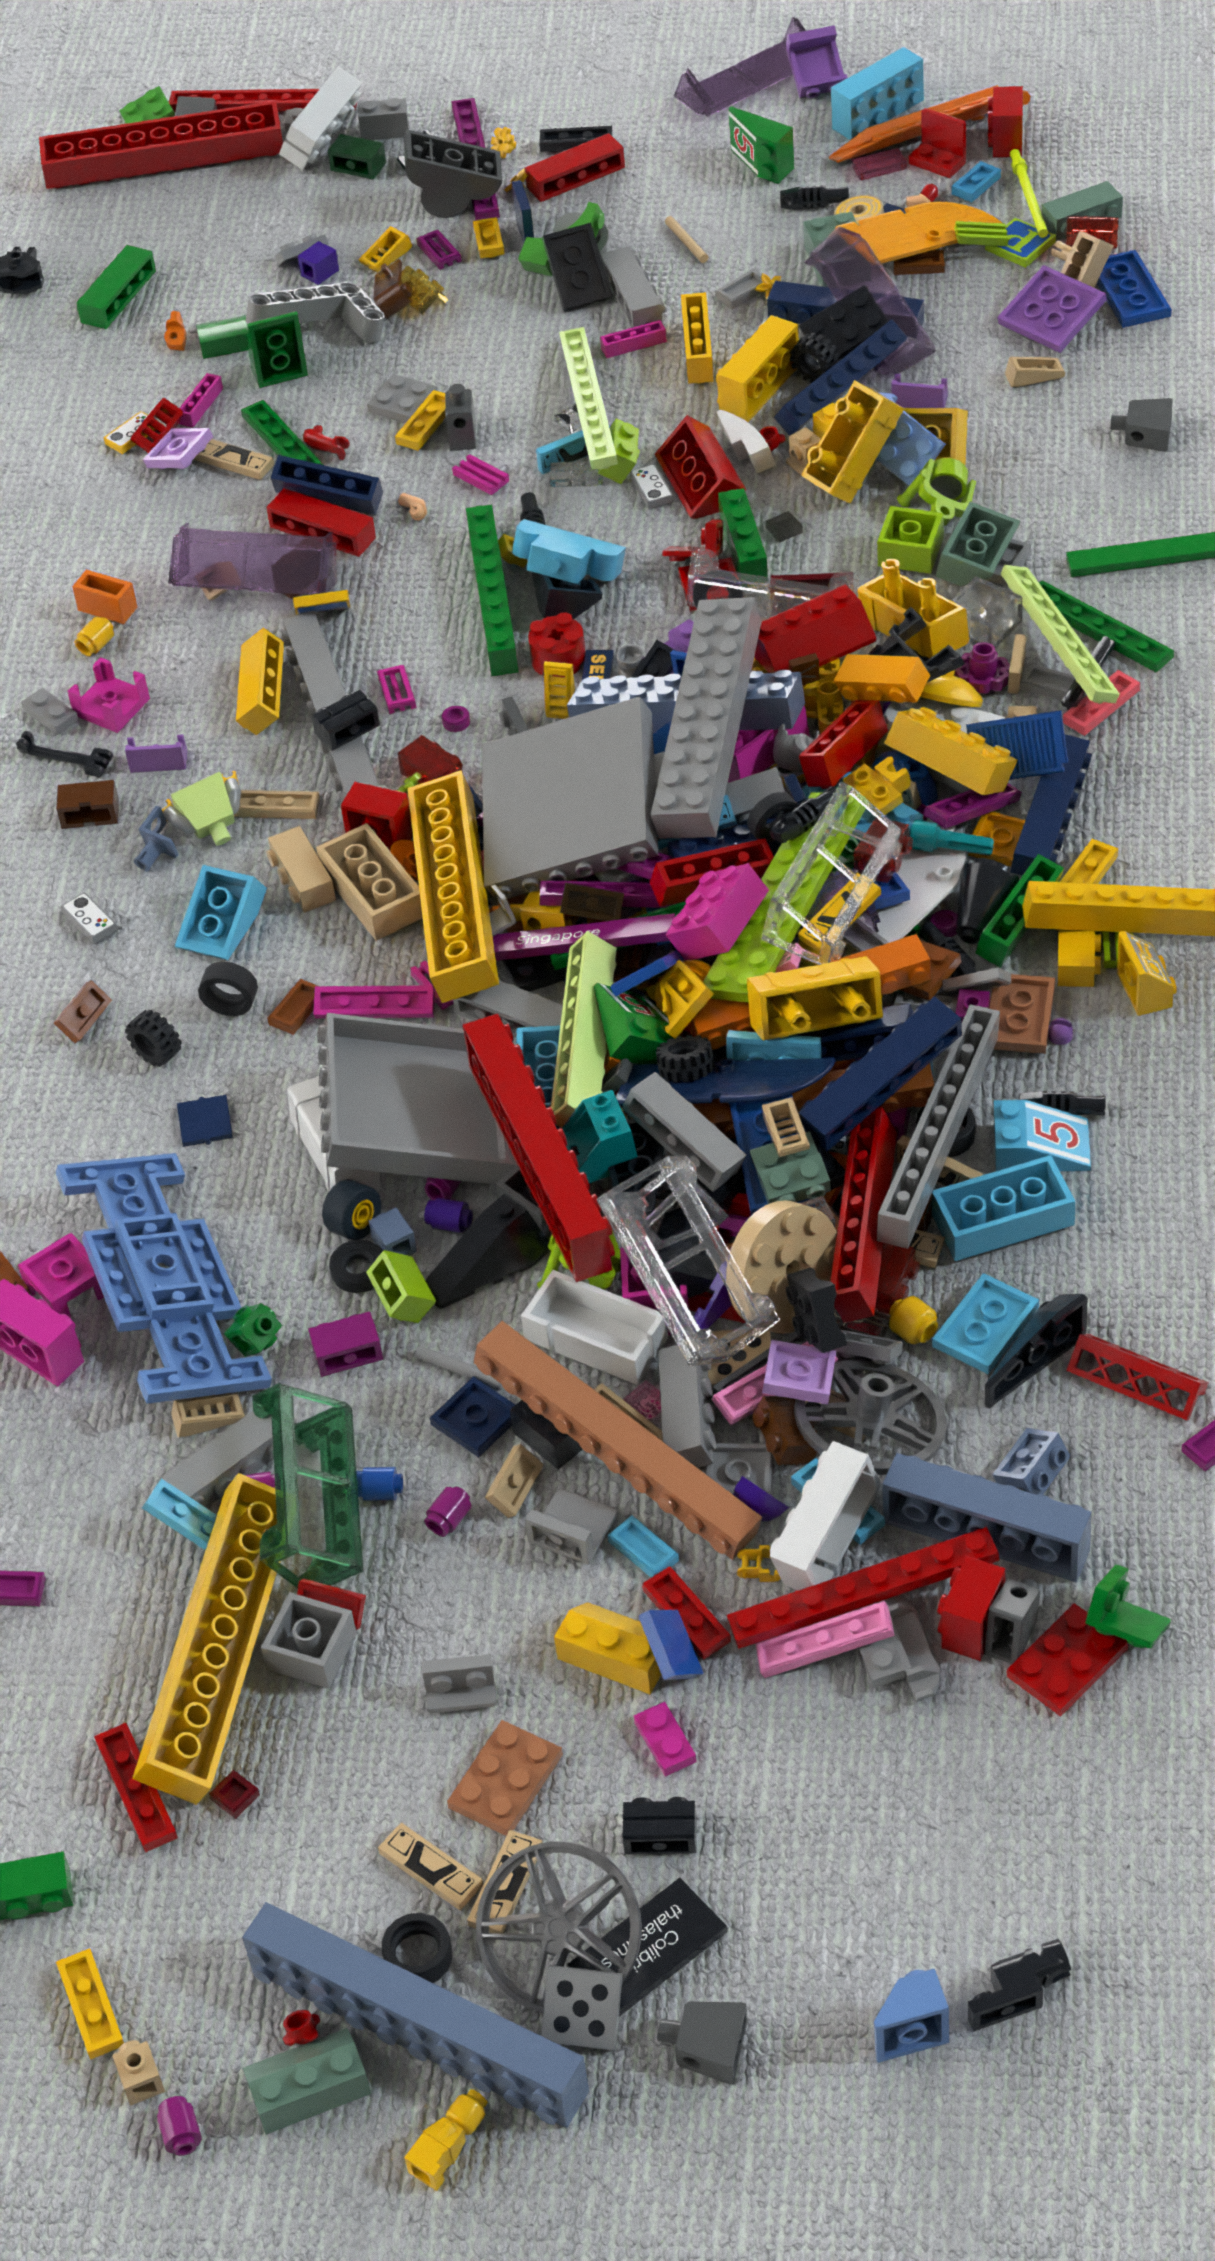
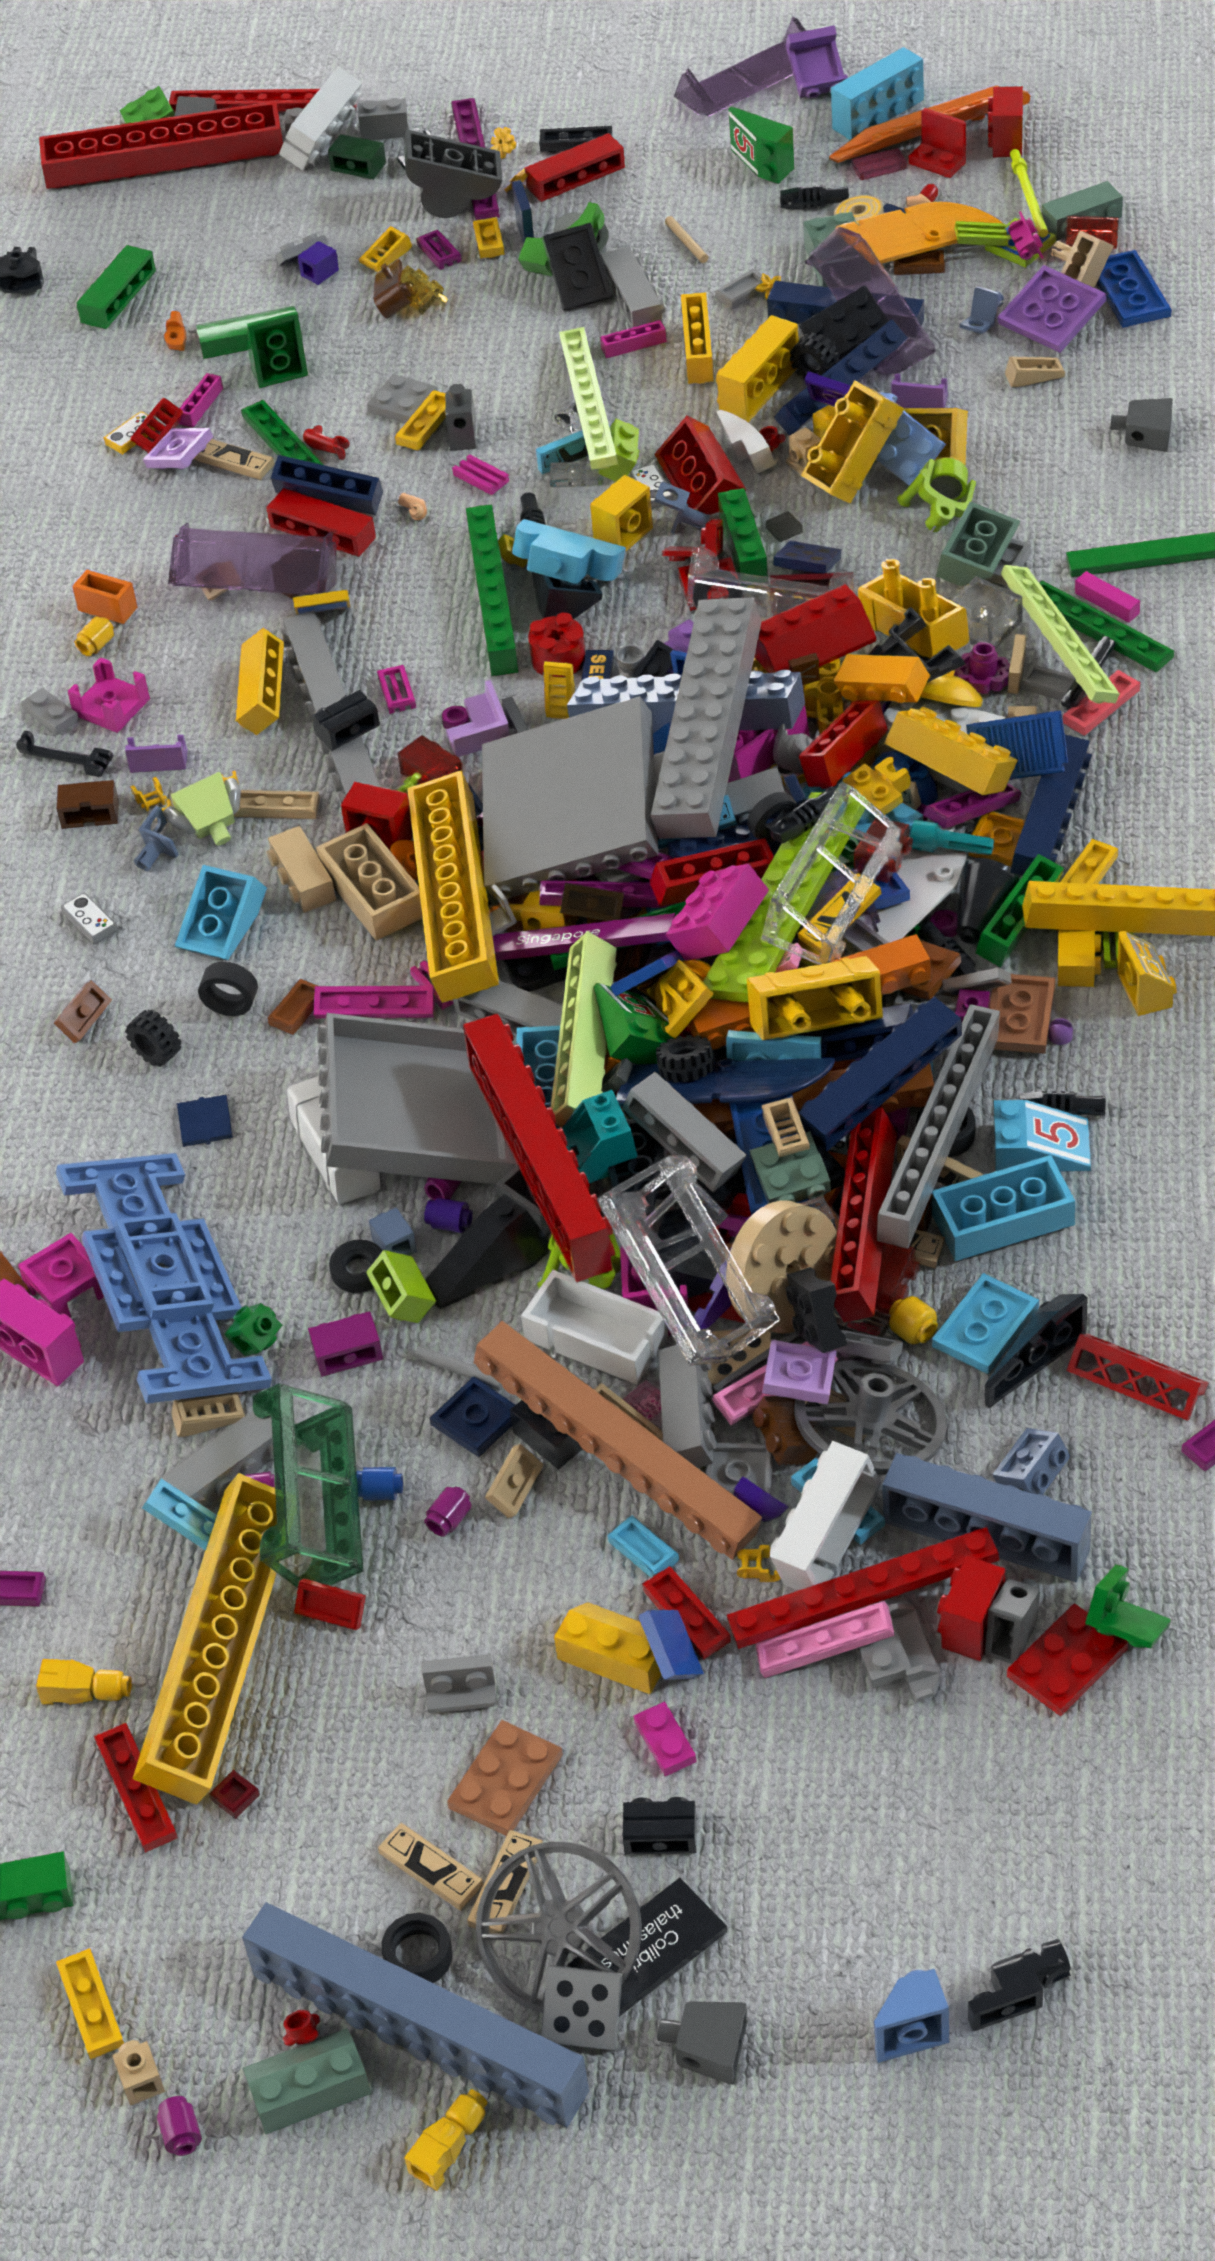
light grey beam [246,283,384,342] -> none
light grey brick [261,1592,357,1689] -> none
black wheel [322,1179,381,1240] -> none
light grey bracket [525,1488,618,1565] -> none
lime brick [877,506,944,574] -> none
dark azure plate [951,161,1001,203] -> none
none -> yellow piece [36,1659,132,1705]
none -> yellow piece [130,776,167,812]
none -> lavender panel [446,680,509,758]
none -> yellow brick [590,475,653,552]
none -> sand blue bracket [654,482,710,534]
none -> dark blue tile [773,541,842,574]
none -> dark purple tile [805,371,851,407]
none -> sand blue bracket [959,287,1004,334]
none -> dark pink hinge [1008,211,1044,260]
none -> dark pink piece [1075,571,1140,623]

